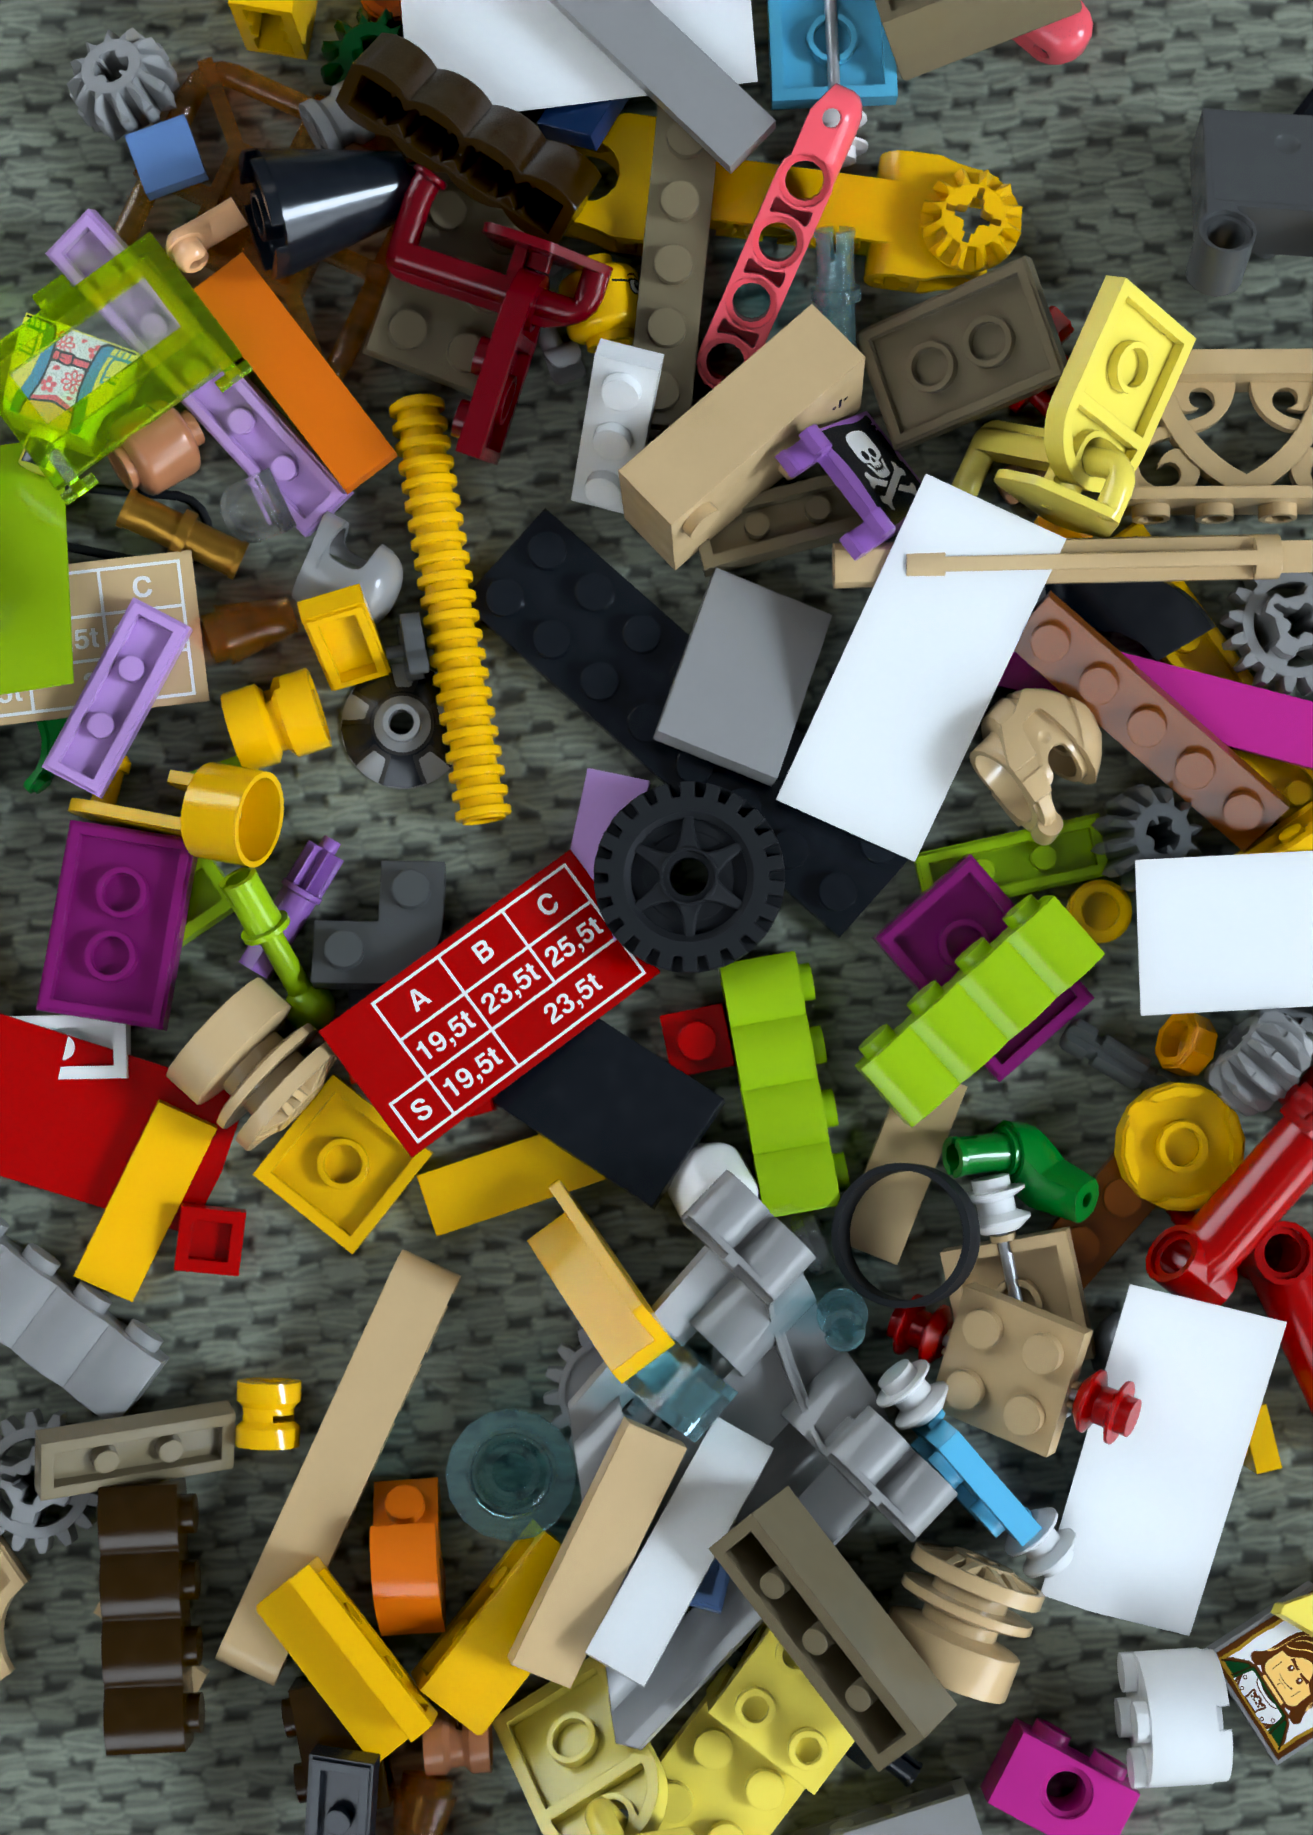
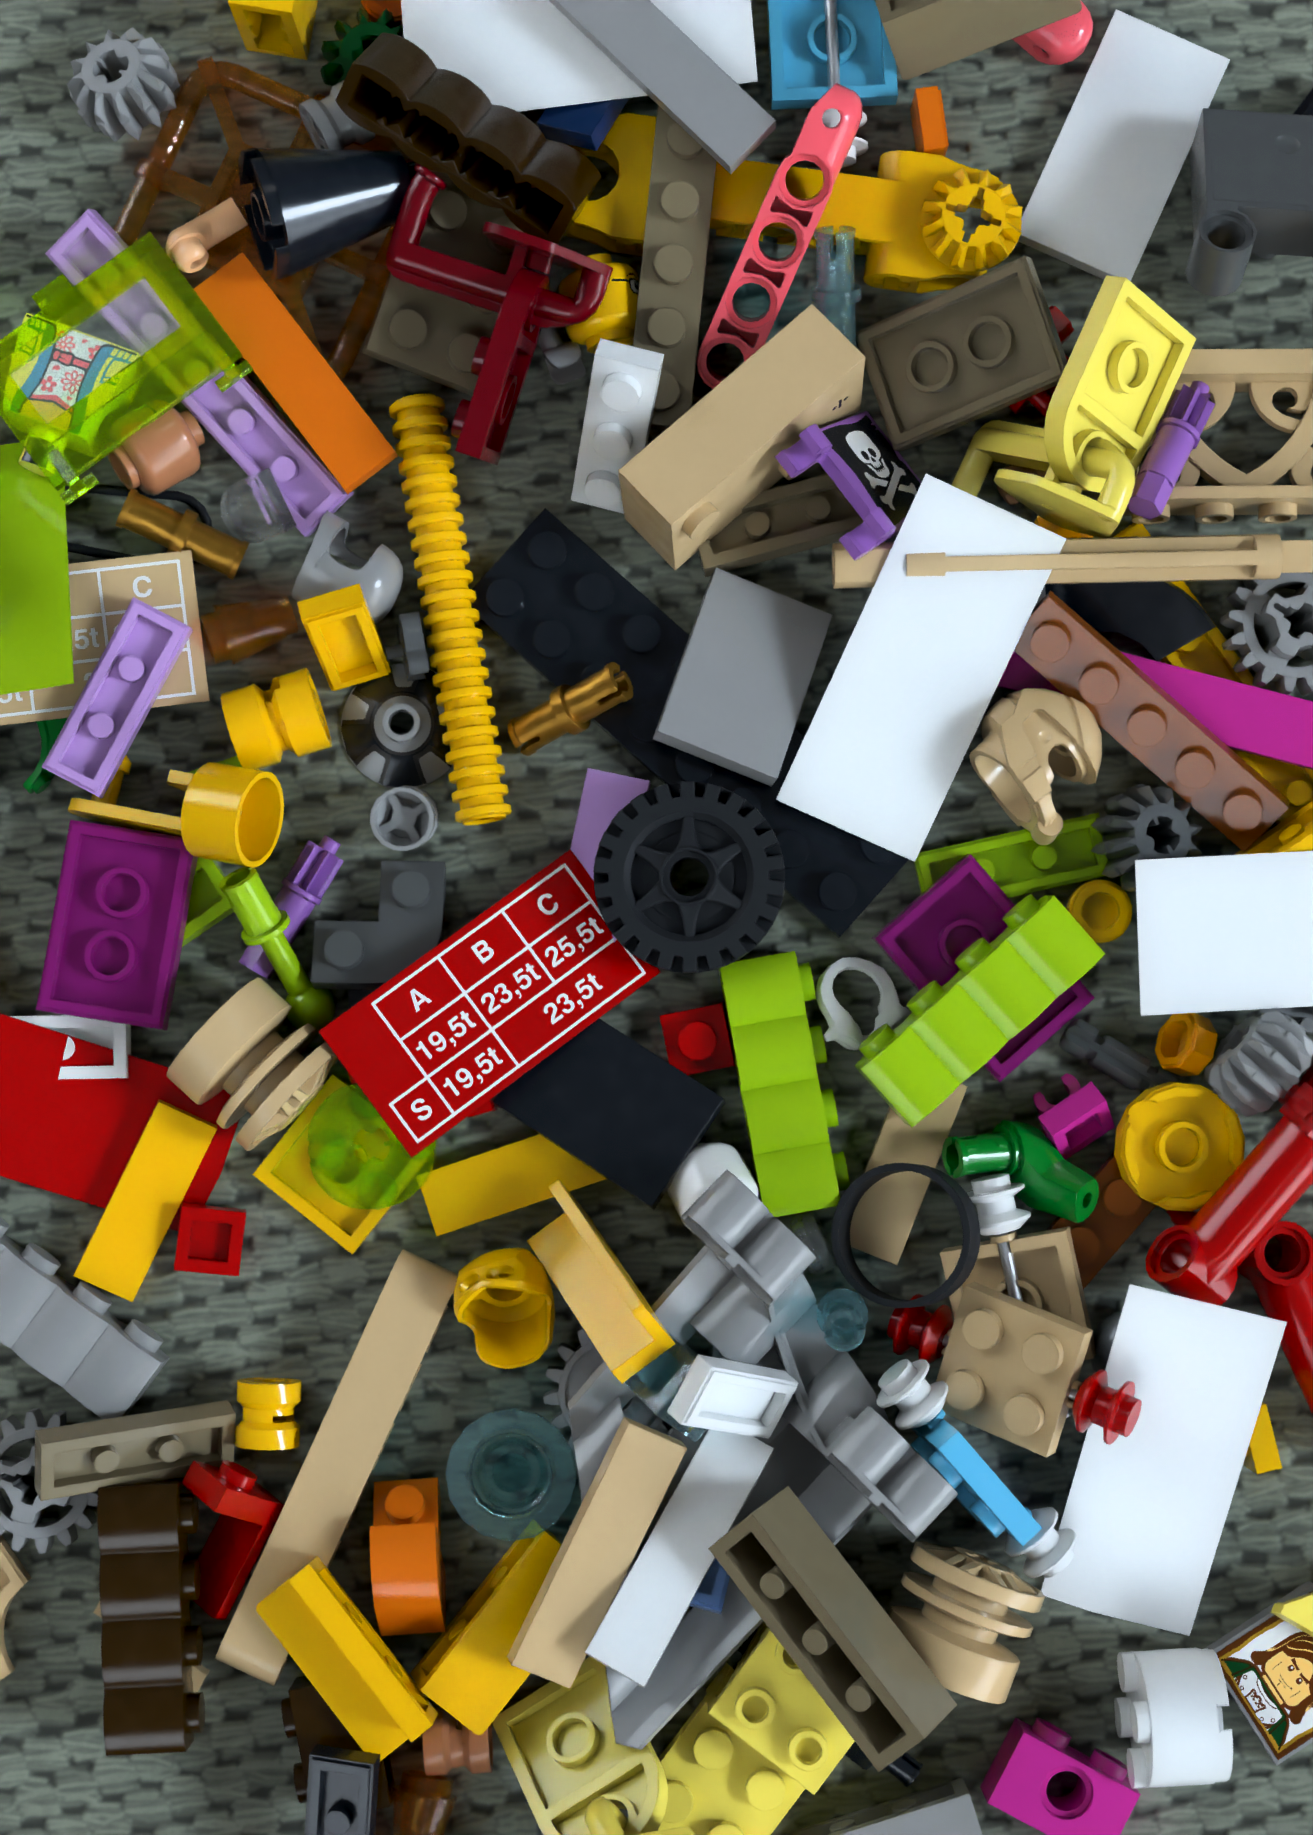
medium blue tile [124,114,209,201] -> none
none -> red bracket [182,1460,284,1620]
none -> clear neon green plate [307,1084,439,1210]
none -> light grey wheel [370,785,440,851]
none -> yellow helmet [454,1248,555,1369]
none -> pearl gold pin [507,662,633,756]
none -> white tile [667,1354,799,1439]
none -> white piece [815,957,911,1050]
none -> orange tile [910,86,949,156]
none -> white tile [1018,9,1230,281]
none -> dark pink tile [1033,1073,1115,1160]
none -> medium lavender piece [1127,381,1215,520]

